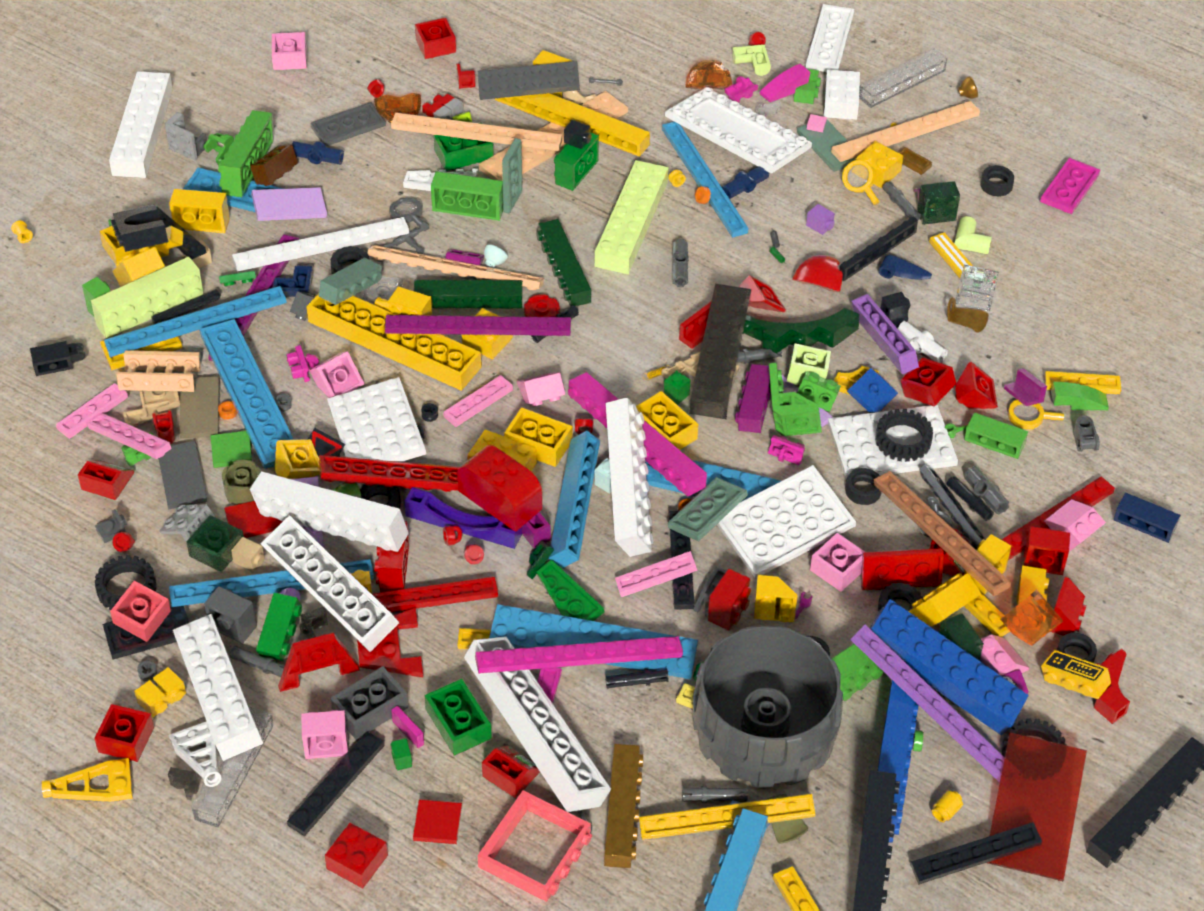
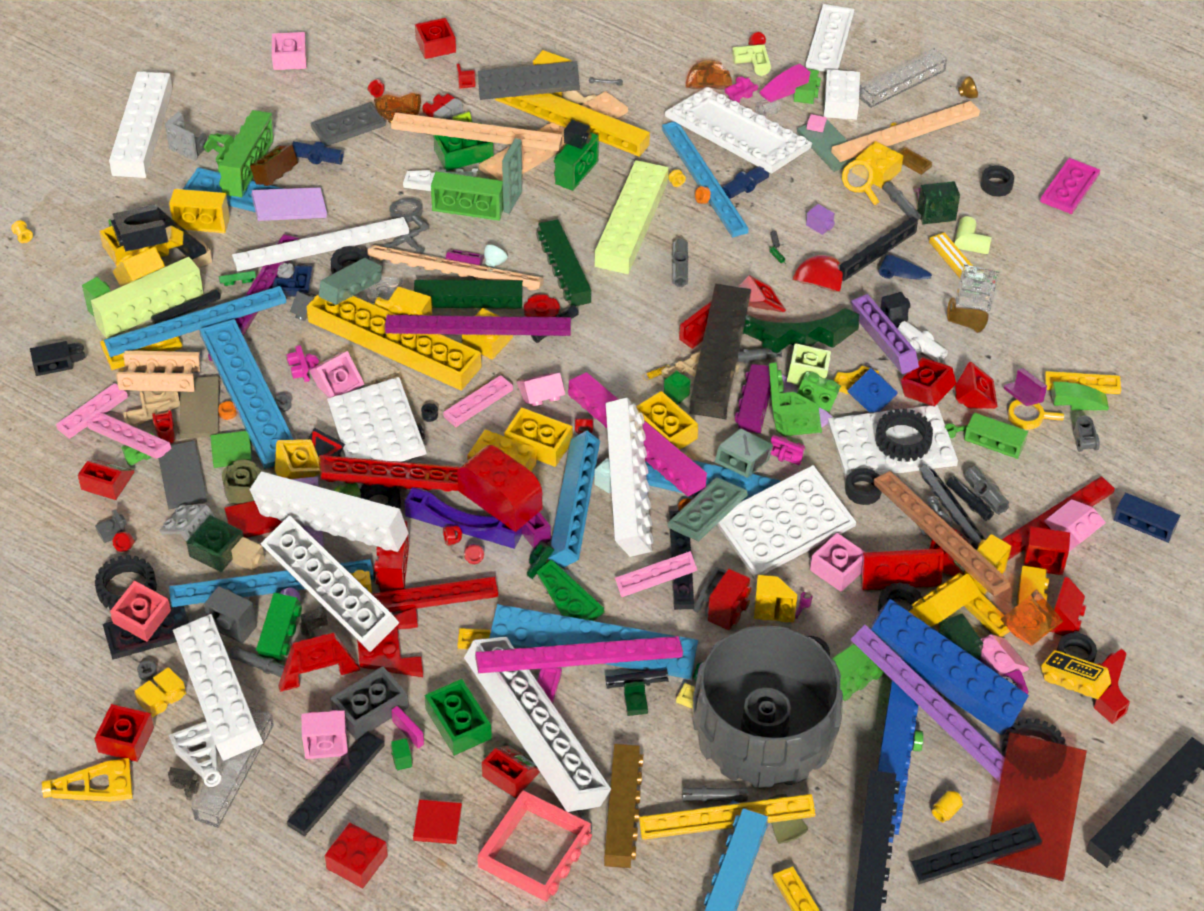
none -> light grey plate [277,263,294,278]
none -> dark green bracket [624,681,648,716]
none -> sand green brick [715,429,773,478]

